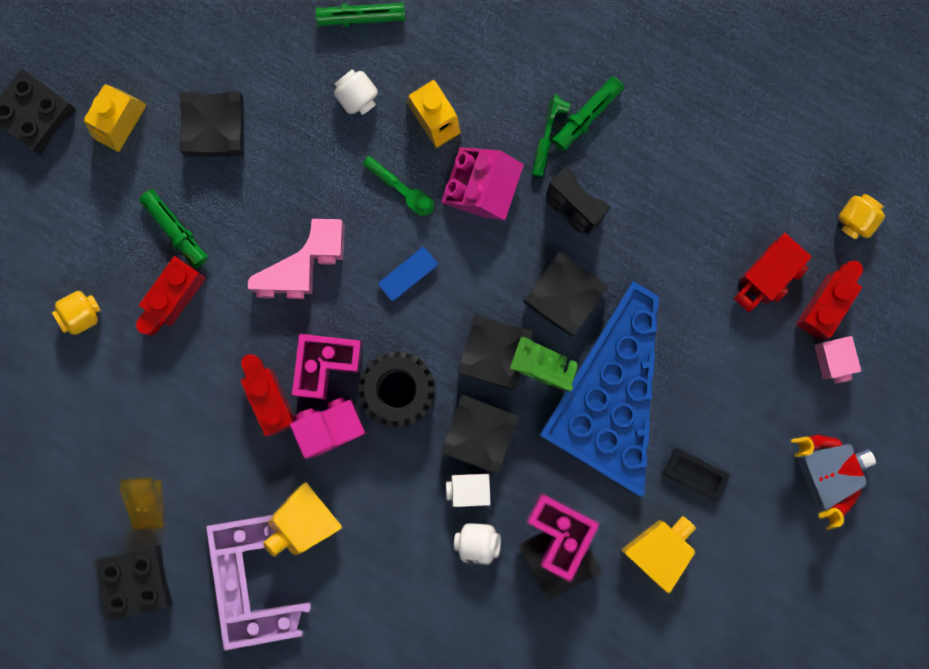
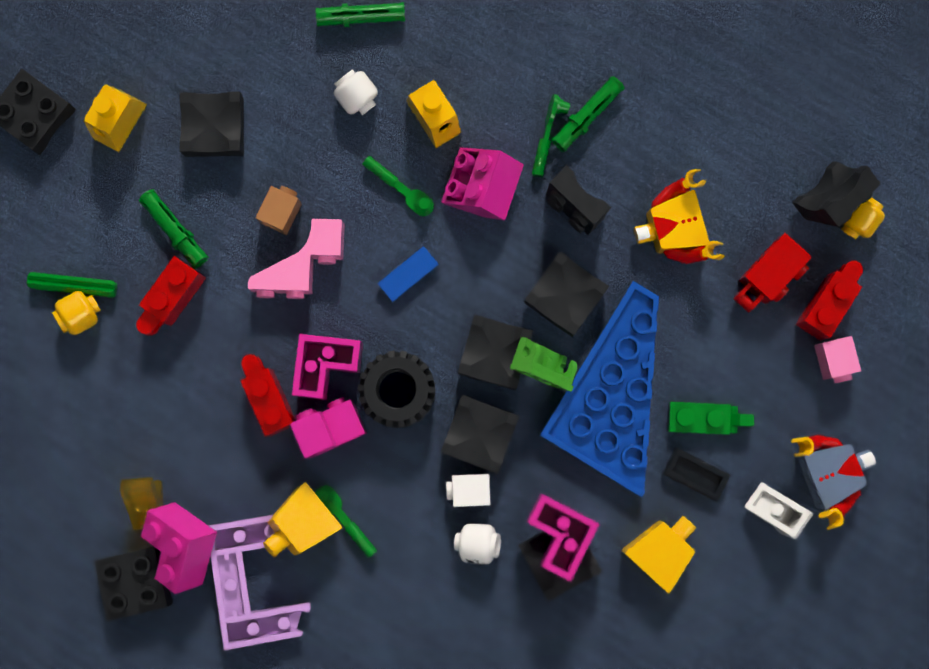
none -> green axle [27,272,117,298]
none -> dark pink brick [141,502,217,594]
none -> medium nougat brick [255,185,302,236]
none -> green piece [315,485,378,559]
none -> torso [634,169,725,264]
none -> green hinge [668,402,754,435]
none -> white slope [744,482,813,540]
none -> black brick [792,161,881,227]

